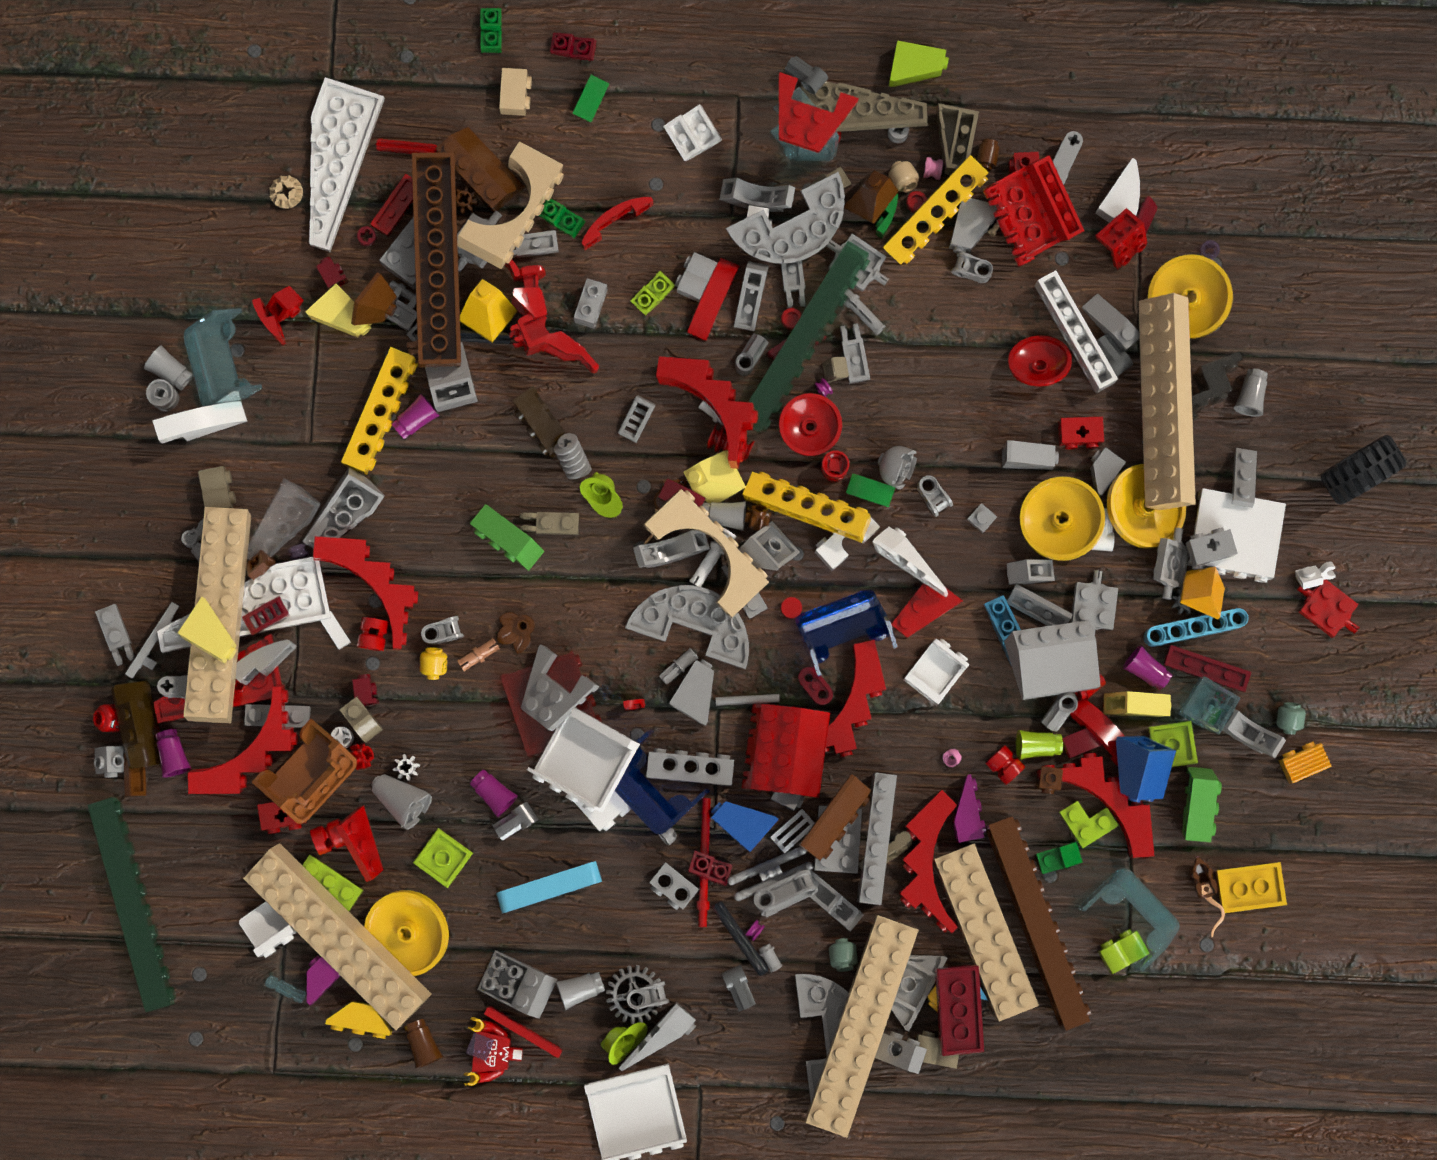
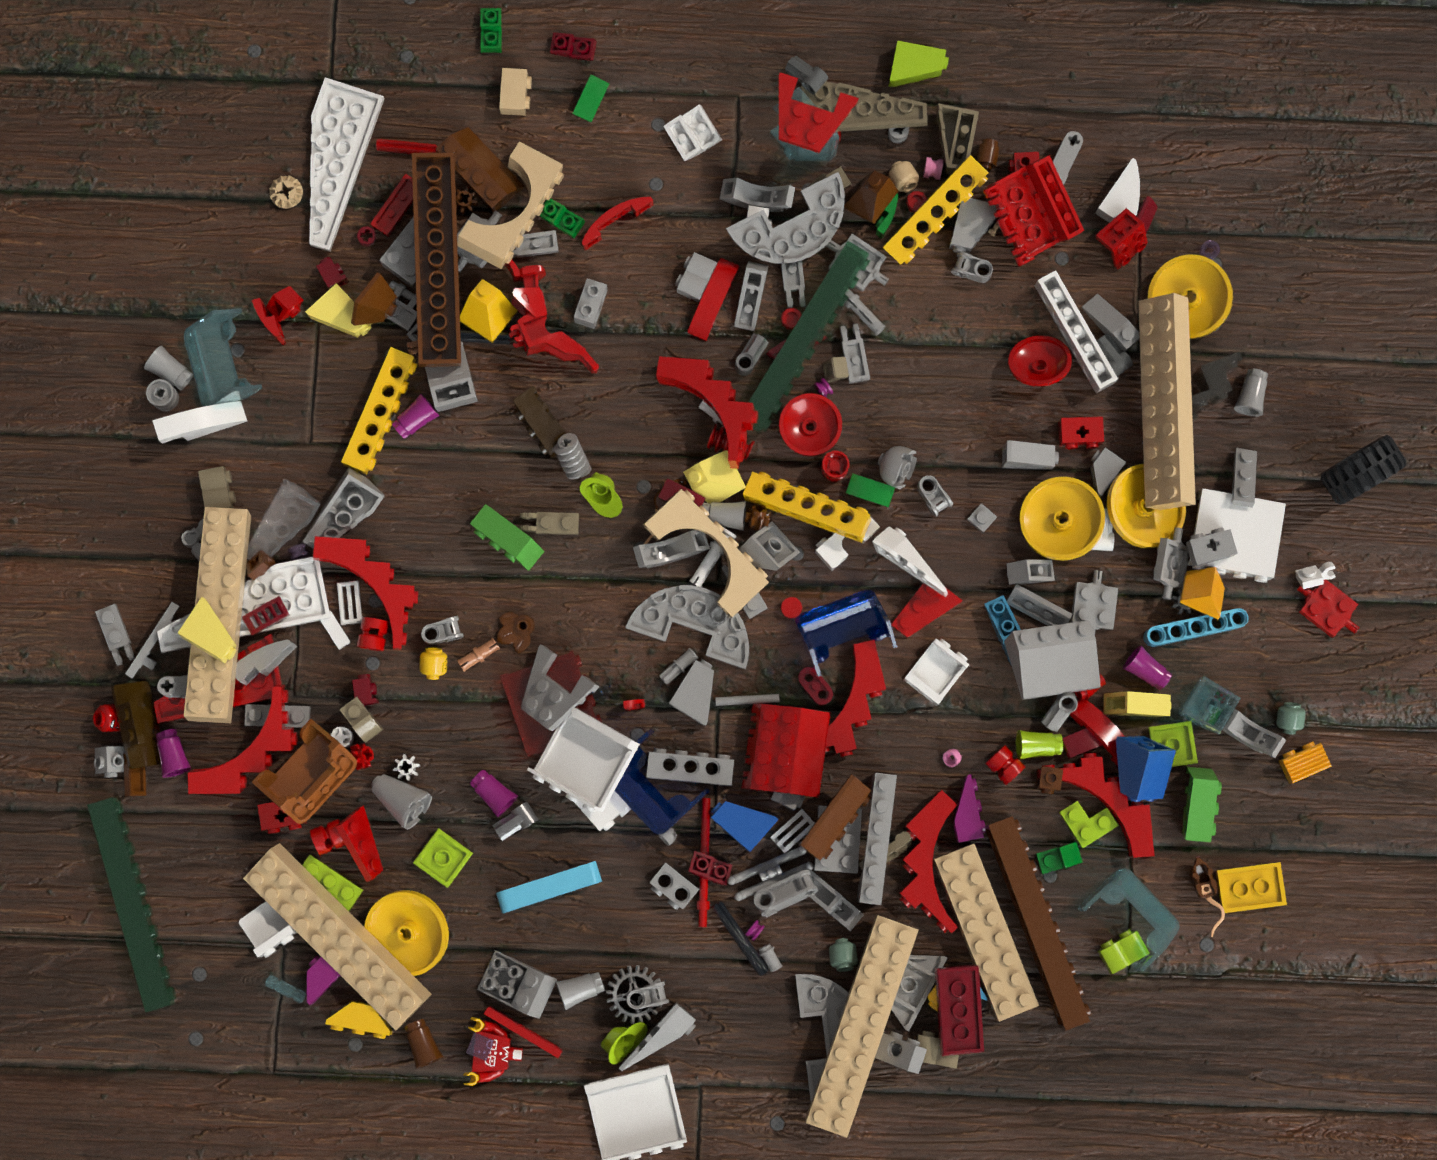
light grey slope [618,395,656,443] -> none
lime slope [631,271,675,315] -> none
dark grey piece [721,965,756,1012] -> none
dark red plate [1163,645,1252,693] -> none
none -> white tile [337,581,362,625]

